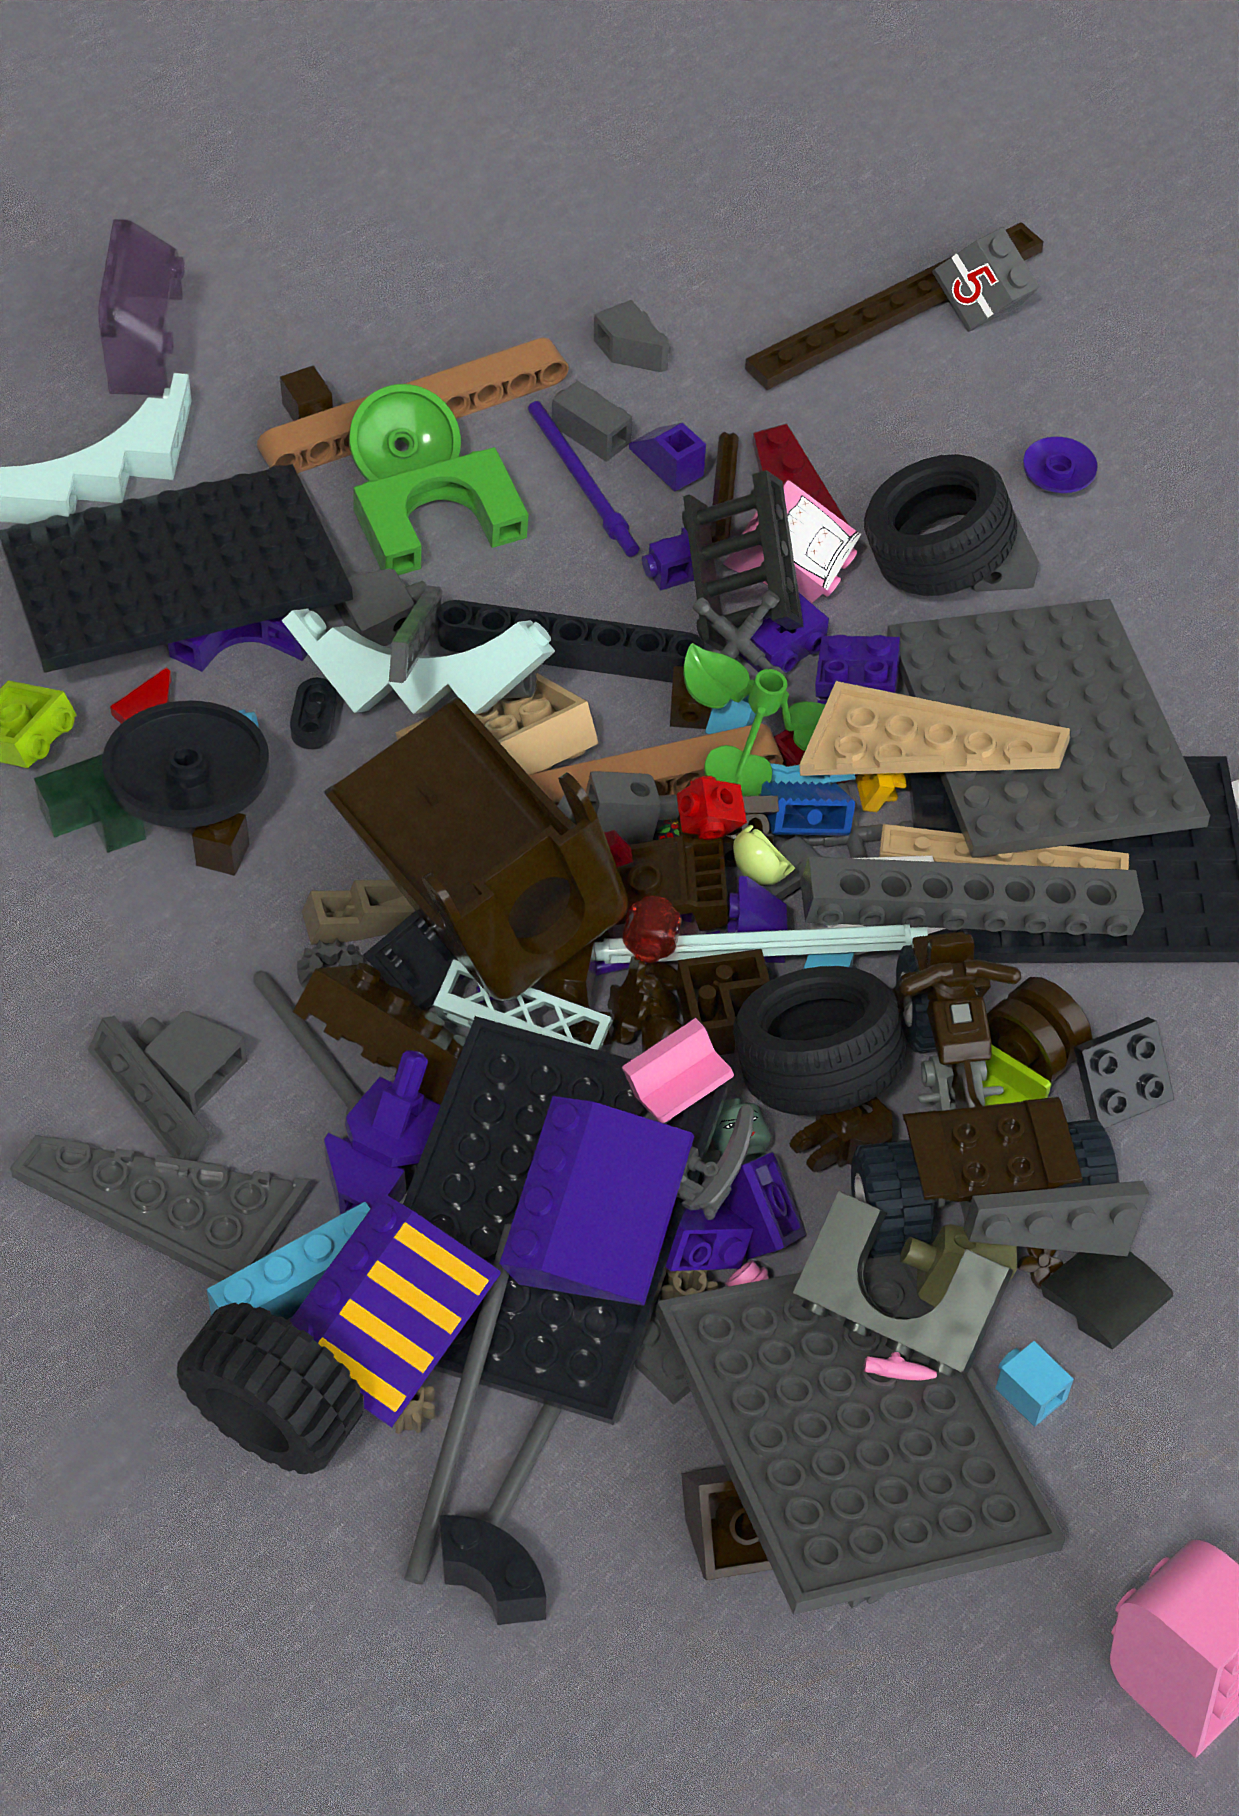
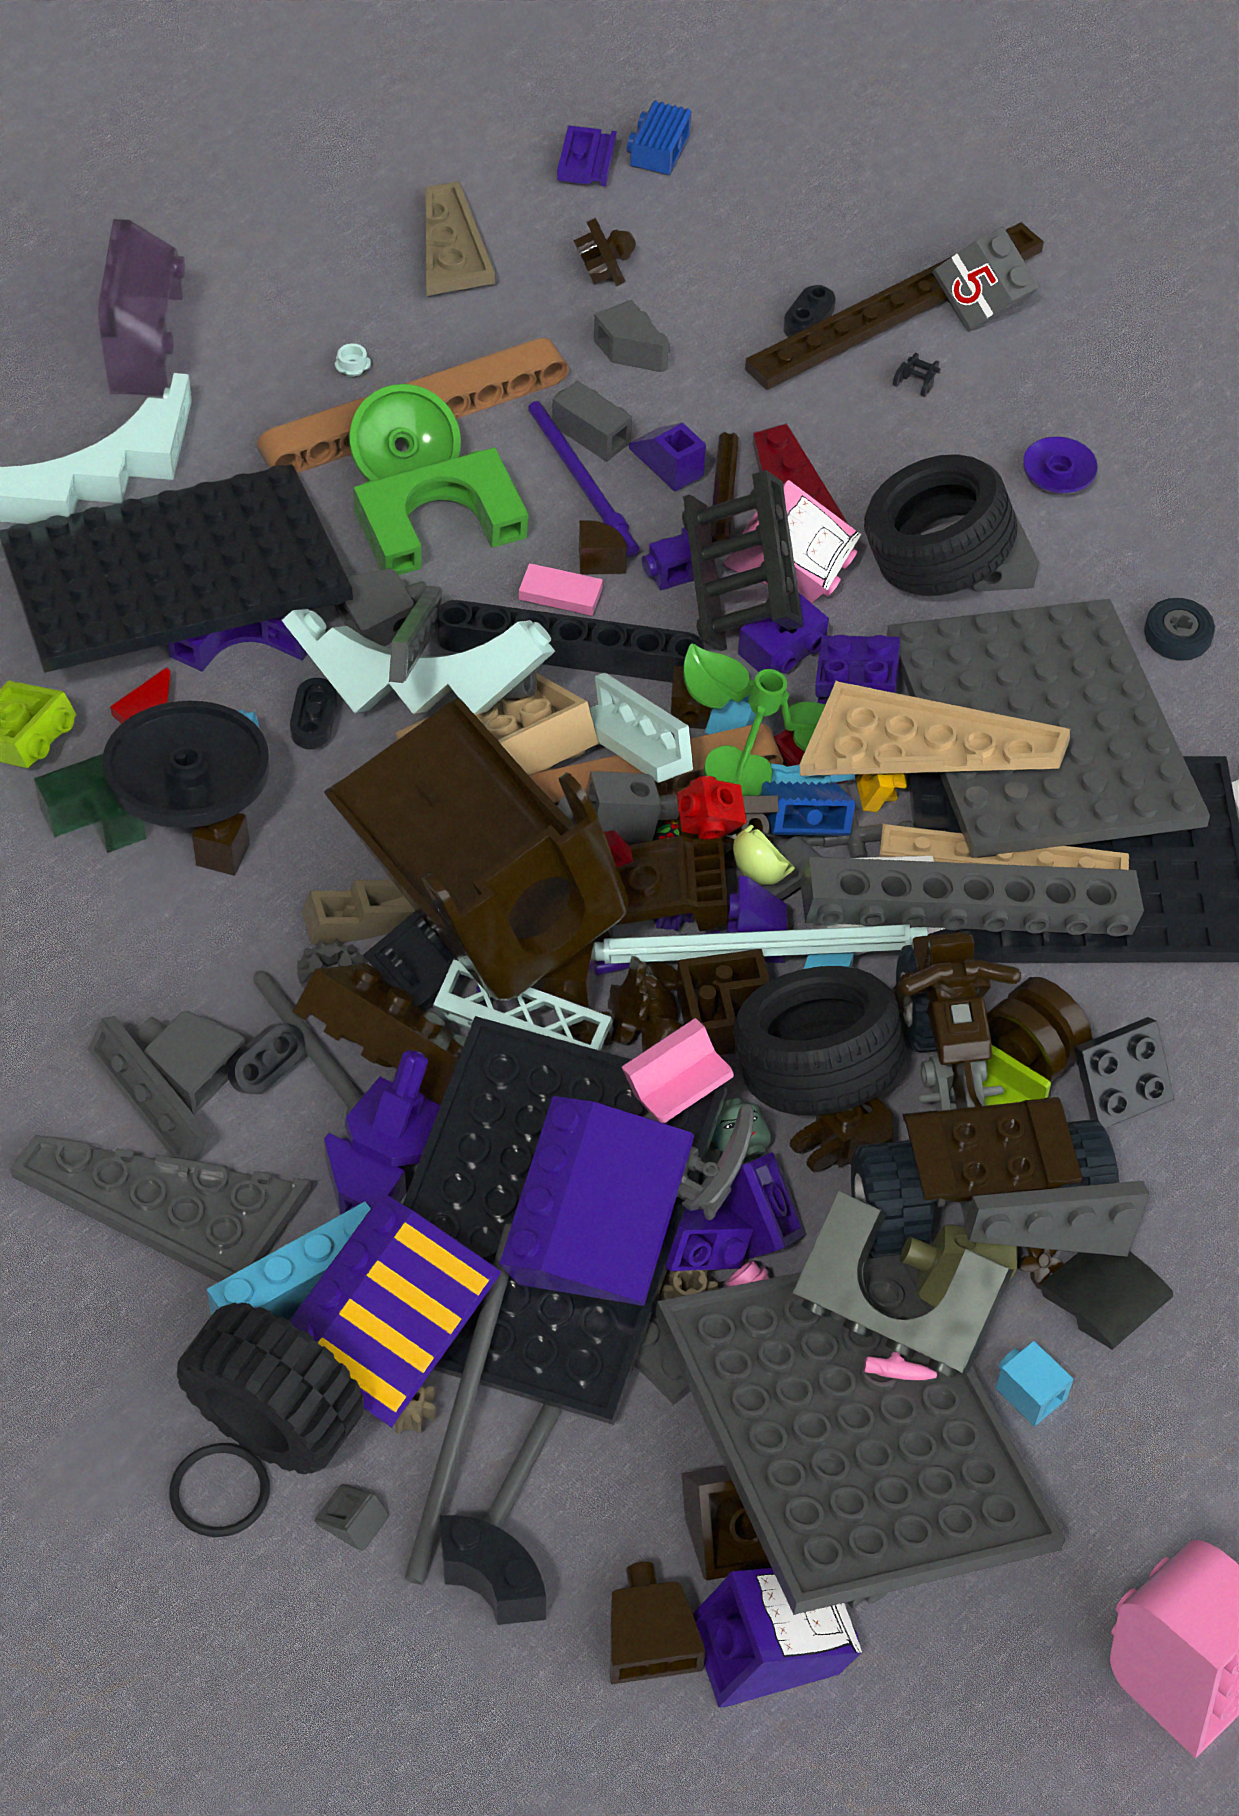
dark brown brick [280,365,333,421] -> none
clear red head [622,896,681,963] -> none
dark grey piece [693,590,786,677] -> none
none -> black tyre [169,1443,270,1537]
none -> black plate [228,1023,305,1094]
none -> dark grey slope [314,1484,389,1551]
none -> light aqua plate [335,344,371,377]
none -> dark tan wing [425,181,495,296]
none -> bright pink tile [519,563,603,616]
none -> dark purple plate [557,125,617,186]
none -> dark brown hips [574,218,636,286]
none -> dark brown brick [579,520,627,575]
none -> light aqua fence [589,673,693,783]
none -> dark brown torso [610,1561,706,1685]
none -> blue brick [627,100,691,175]
none -> dark purple slope [693,1568,862,1708]
none -> black plate [784,285,836,337]
none -> black piece [892,352,941,397]
none -> black bush [1144,598,1215,661]

